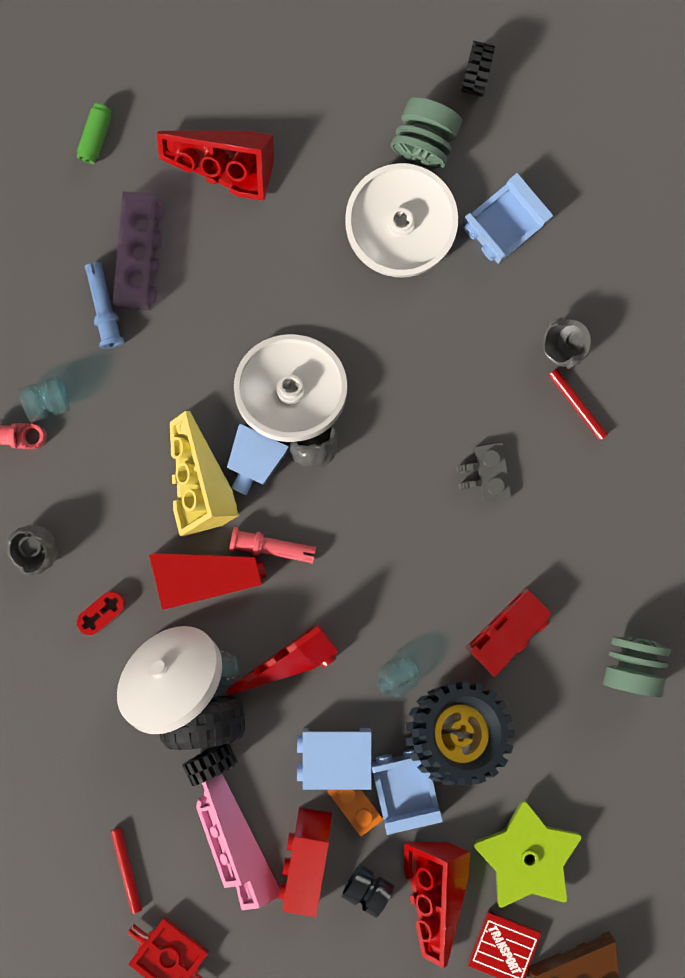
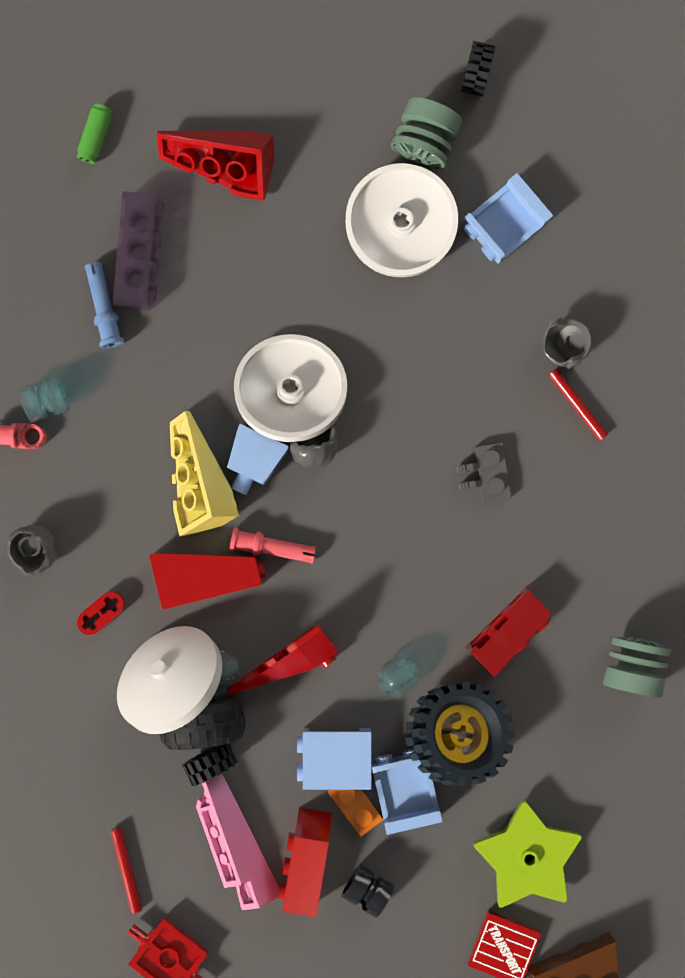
red wedge [404,841,470,968] -> none

